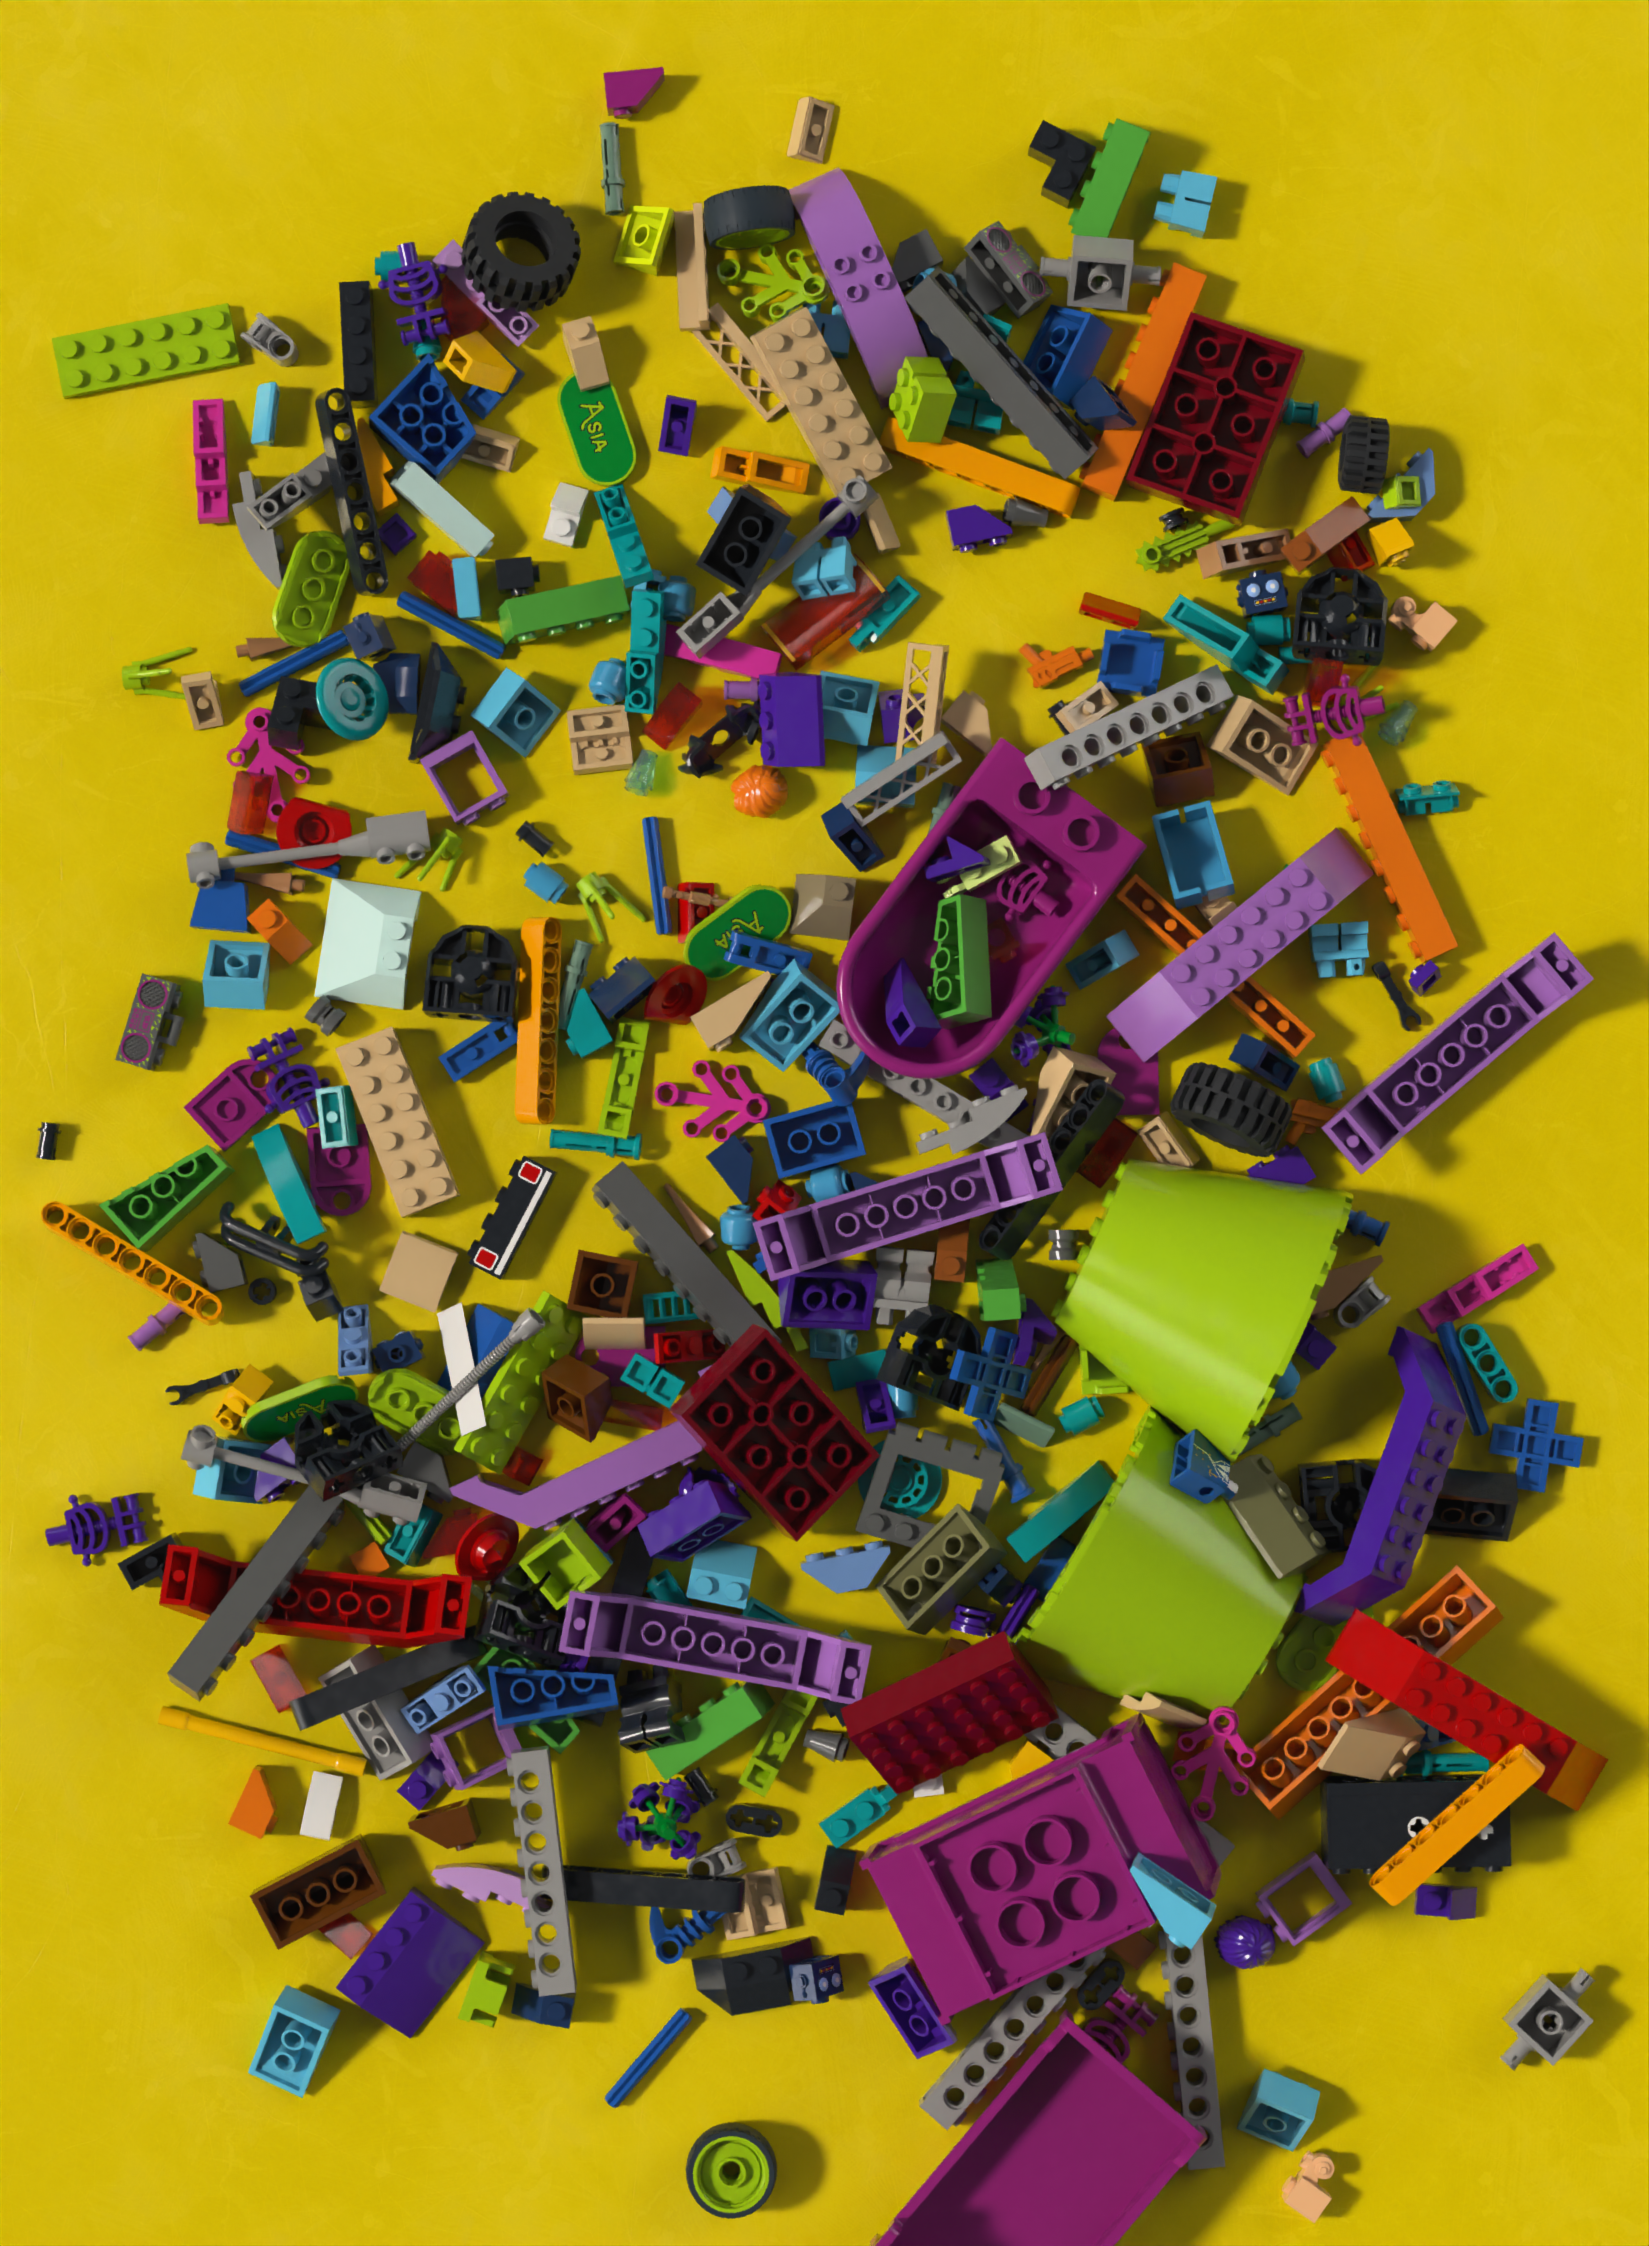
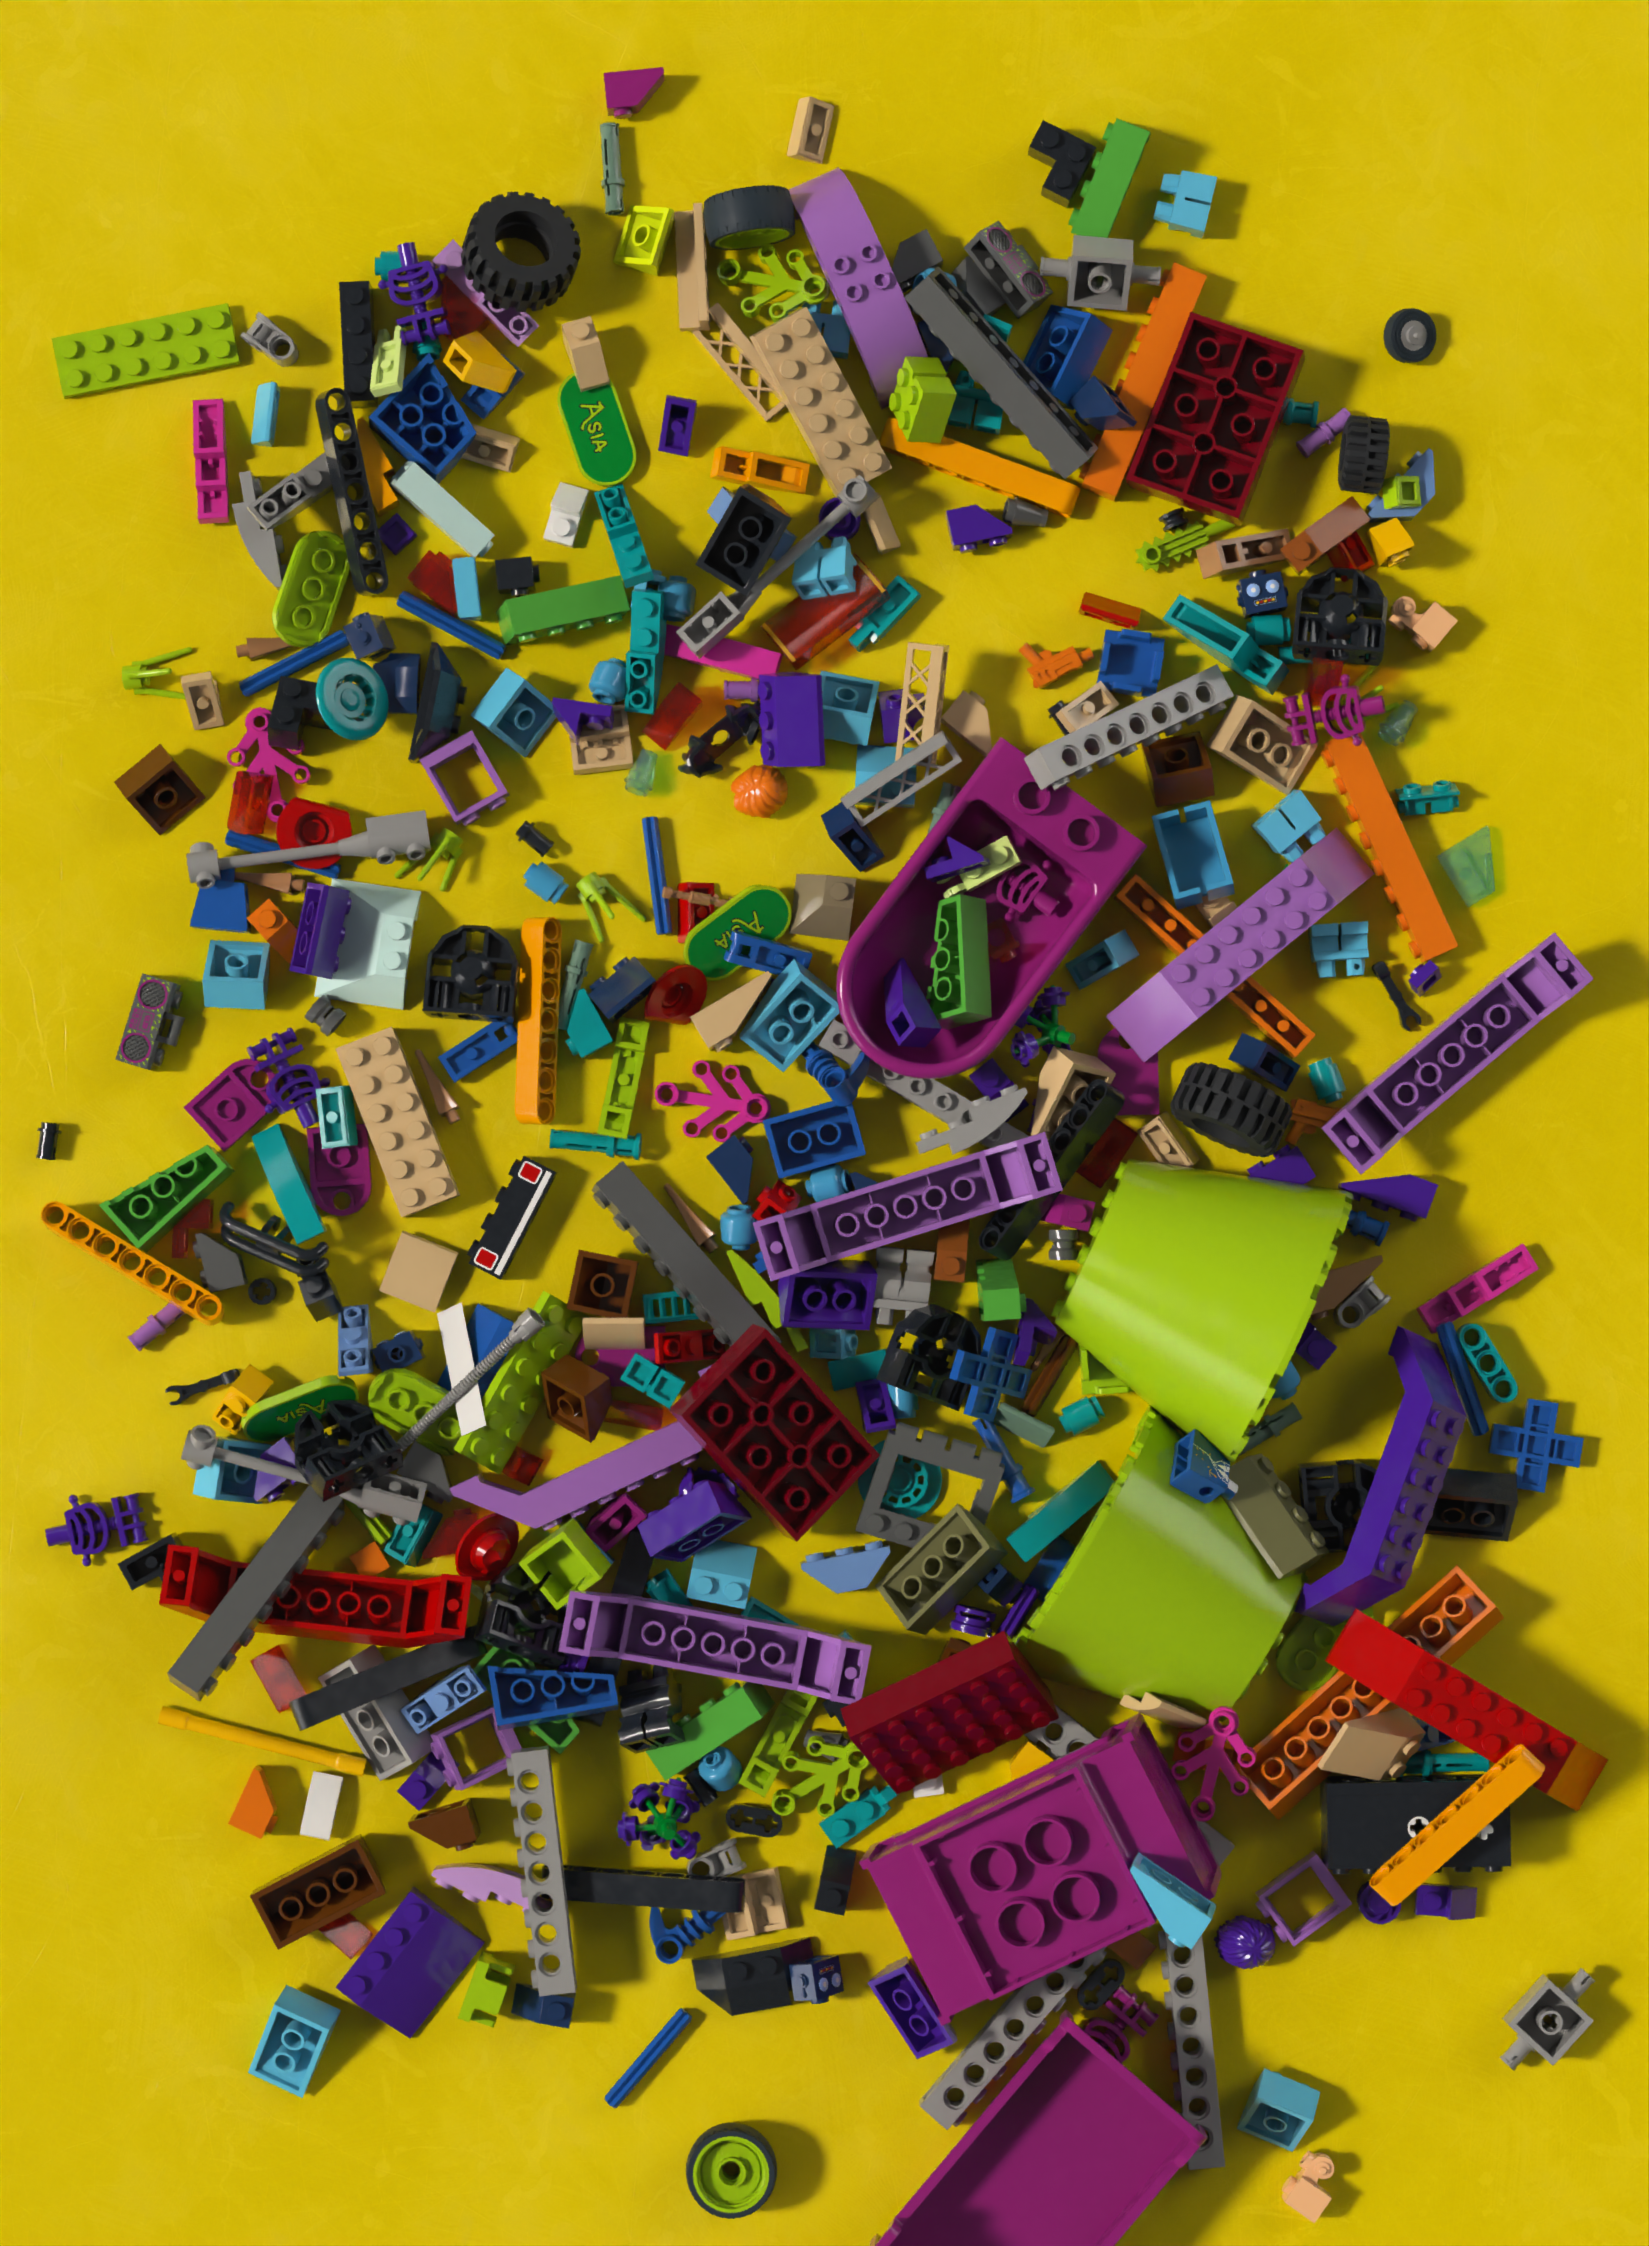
none -> reddish brown slope [114,744,206,835]
none -> clear red slope [172,1199,214,1258]
none -> dark purple slope [289,882,352,980]
none -> yellowish green hinge [370,325,407,397]
none -> medium nougat piece [415,1049,460,1125]
none -> dark purple slope [552,697,614,745]
none -> dark azure head [698,1746,743,1792]
none -> lime plant [771,1735,871,1817]
none -> magenta slope [1040,1194,1095,1232]
none -> medium azure hips [1251,789,1326,863]
none -> dark purple slope [1337,1174,1438,1222]
none -> dark purple wheel [1356,1880,1401,1924]
none -> black wheel [1383,308,1436,363]
none -> clear light blue wing [1436,826,1495,907]

